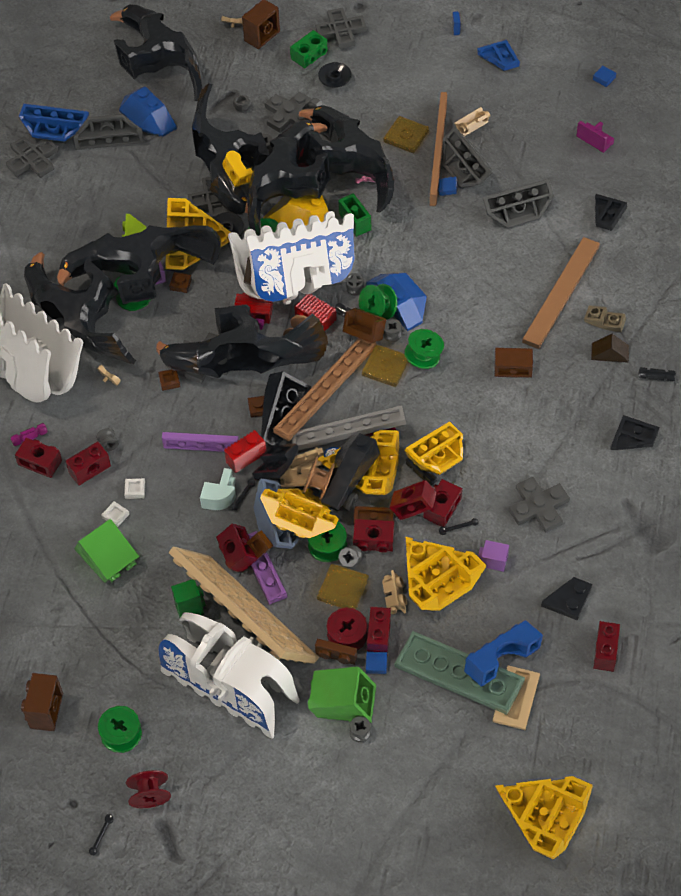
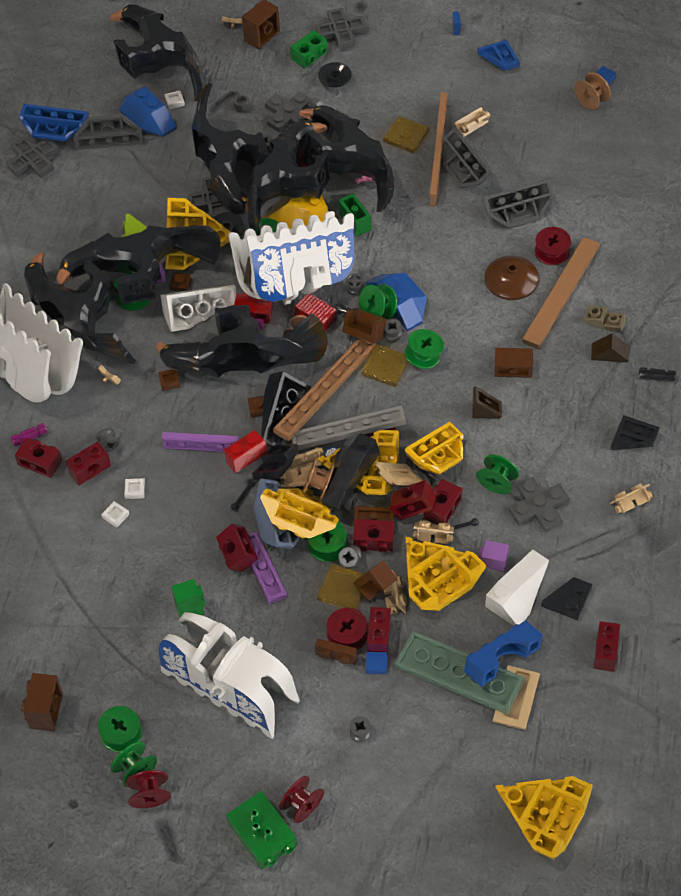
bright green slope [74,519,139,583] -> none
black hinge [89,814,114,856] -> none
tan plate [169,546,319,664] -> none
light aqua brick [200,468,236,510] -> none
yellow leg [222,151,253,187] -> none
reddish brown plate [246,530,273,558] -> none
bright green slope [308,666,376,723] -> none
blue tile [439,177,458,196] -> none
magenta panel [576,121,614,153] -> none
black wing [595,194,627,231] -> none
none -> green piece [110,741,157,788]
none -> white wedge [160,285,237,332]
none -> white tile [164,90,185,110]
none -> green piece [226,790,297,870]
none -> dark red piece [279,776,324,824]
none -> reddish brown panel [353,560,398,601]
none -> tan piece [376,462,423,486]
none -> tan hinge [413,520,454,544]
none -> dark brown slope [472,386,502,419]
none -> green piece [476,454,519,494]
none -> reddish brown dish [485,256,539,300]
none -> white wedge [485,550,549,626]
none -> dark red piece [534,227,571,266]
none -> medium nougat piece [574,72,611,110]
none -> tan hinge [610,483,653,514]

